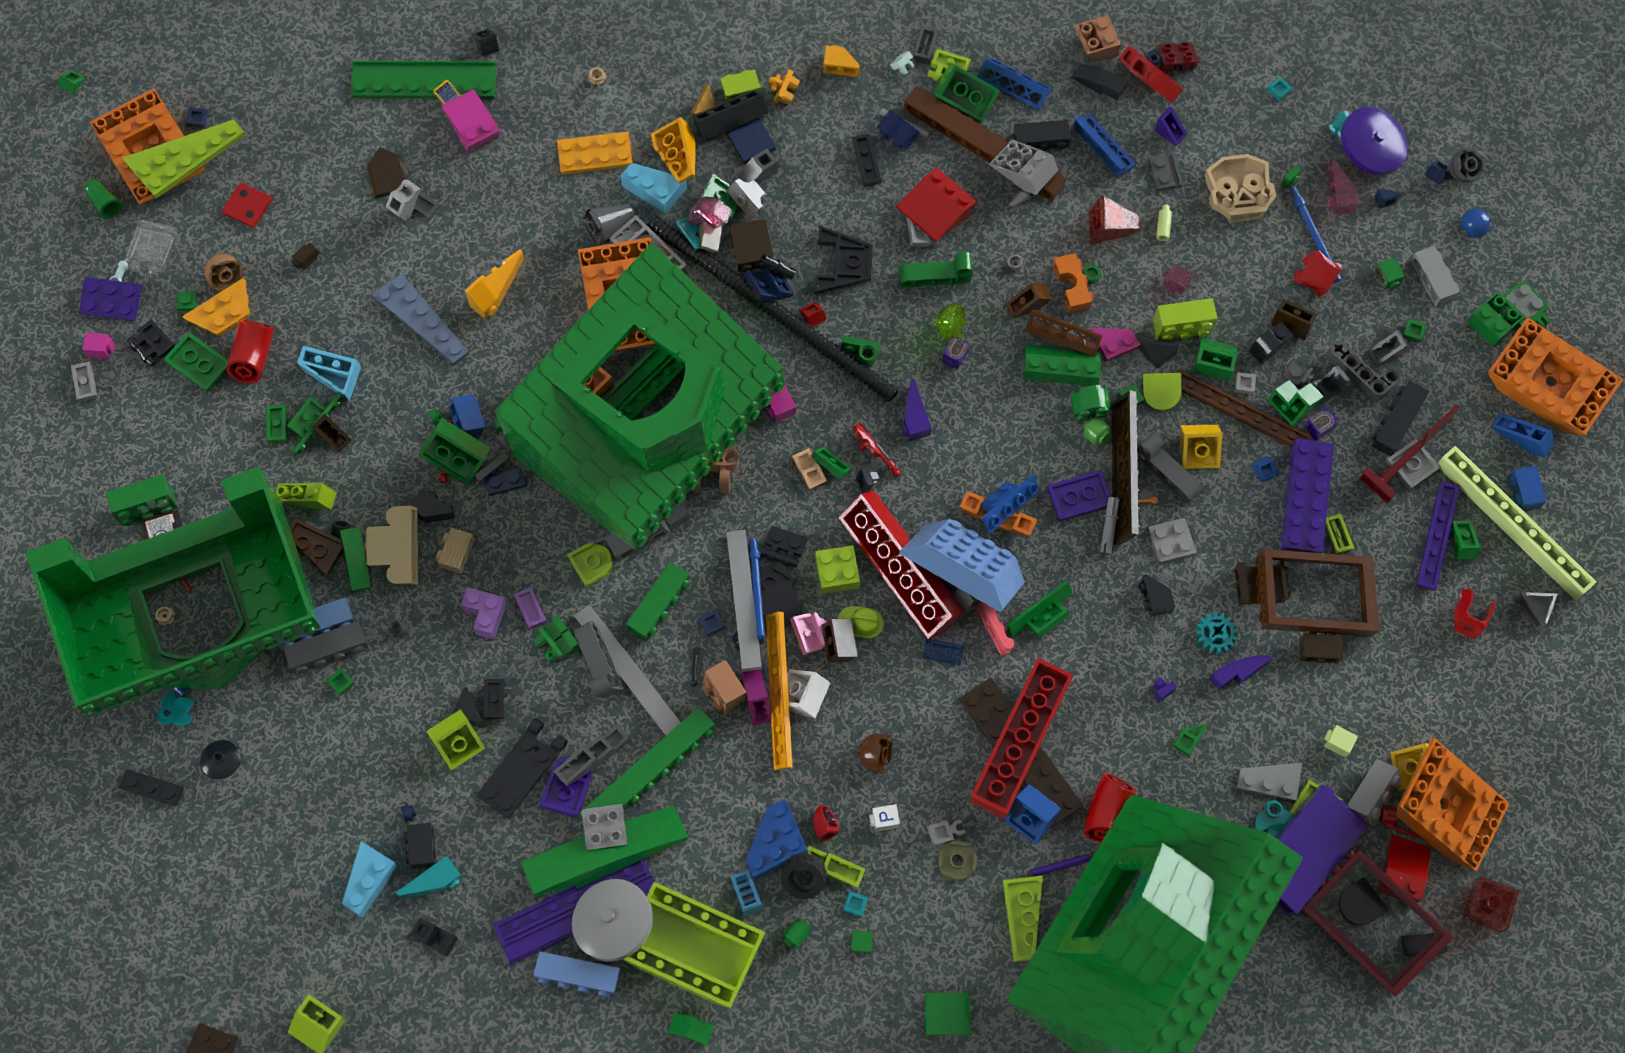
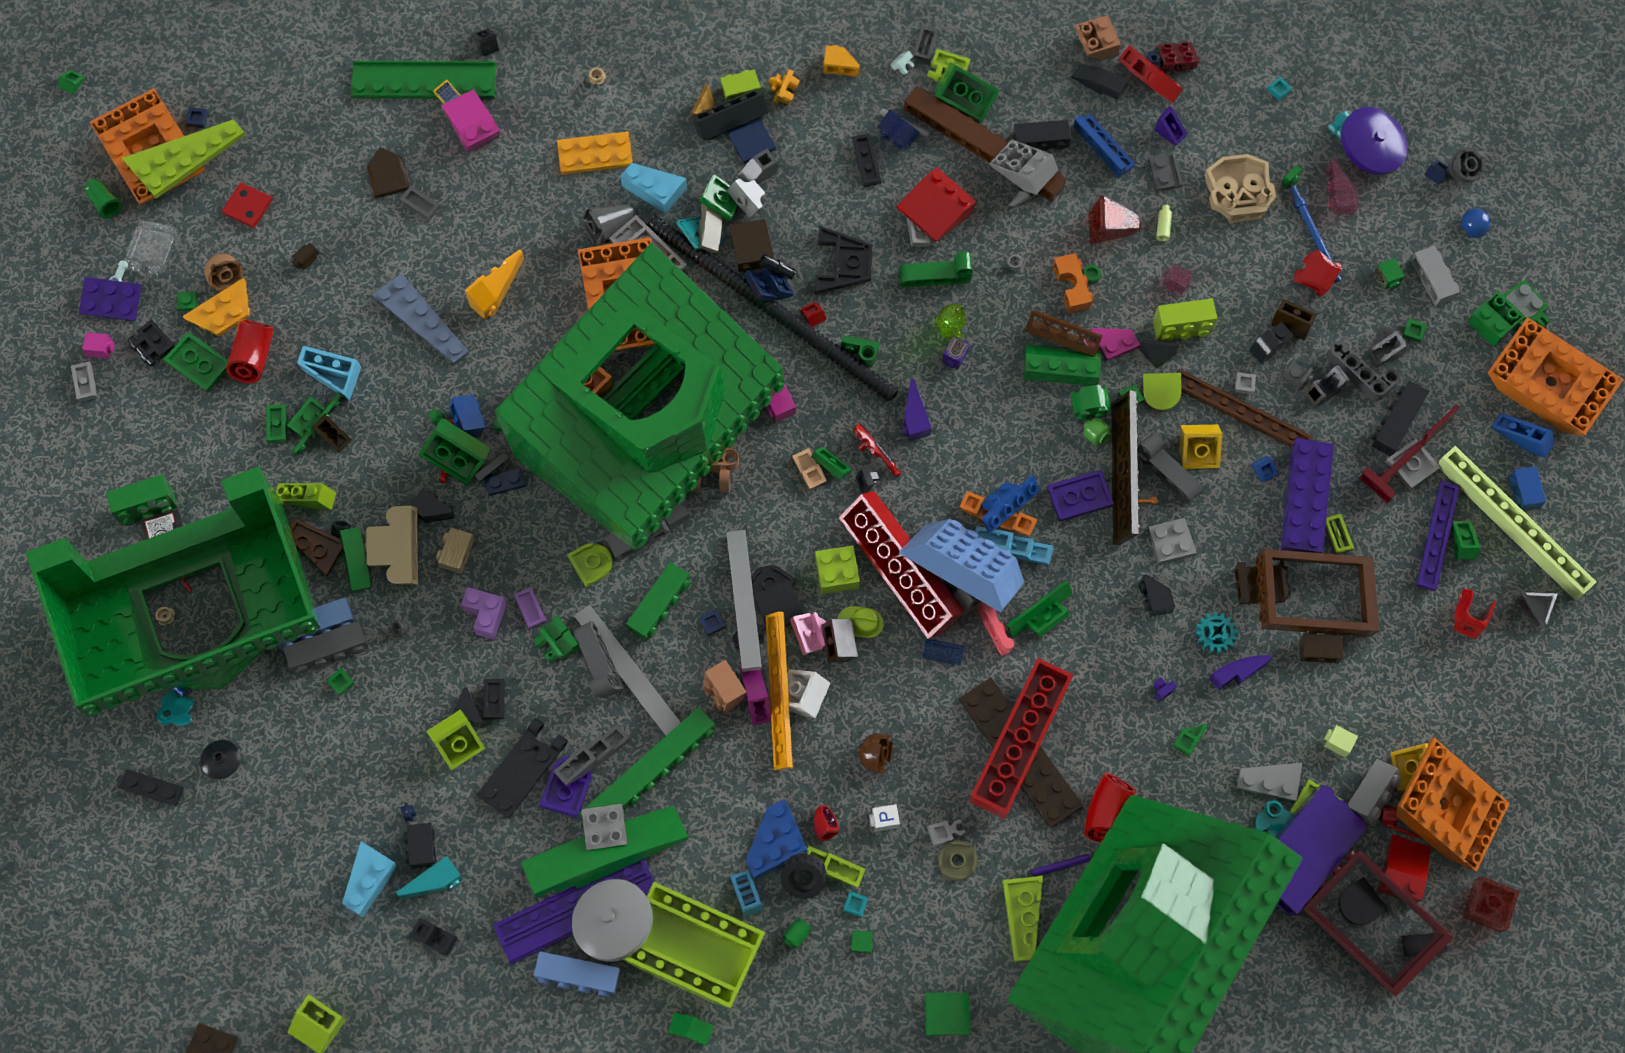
light grey brick [386,179,421,221] -> none
light orange wedge [651,117,695,184] -> none
clear pink brick [687,196,731,229] -> none
black hinge [690,647,700,687] -> none
blue bar [748,539,765,640] -> none
black plate [760,526,808,568] -> none
blue fence [978,57,1052,110] -> none
blue slope [1005,784,1061,845] -> none
reddish brown slope [1006,283,1052,319] -> none
light grey axle [1100,497,1120,555] -> none
green slope [1193,338,1237,381] -> none
green brick [1267,380,1324,427] -> none
brick [1305,408,1338,441] -> none
dark blue slope [1375,189,1401,208] -> none
none -> medium azure slope [975,526,1054,566]

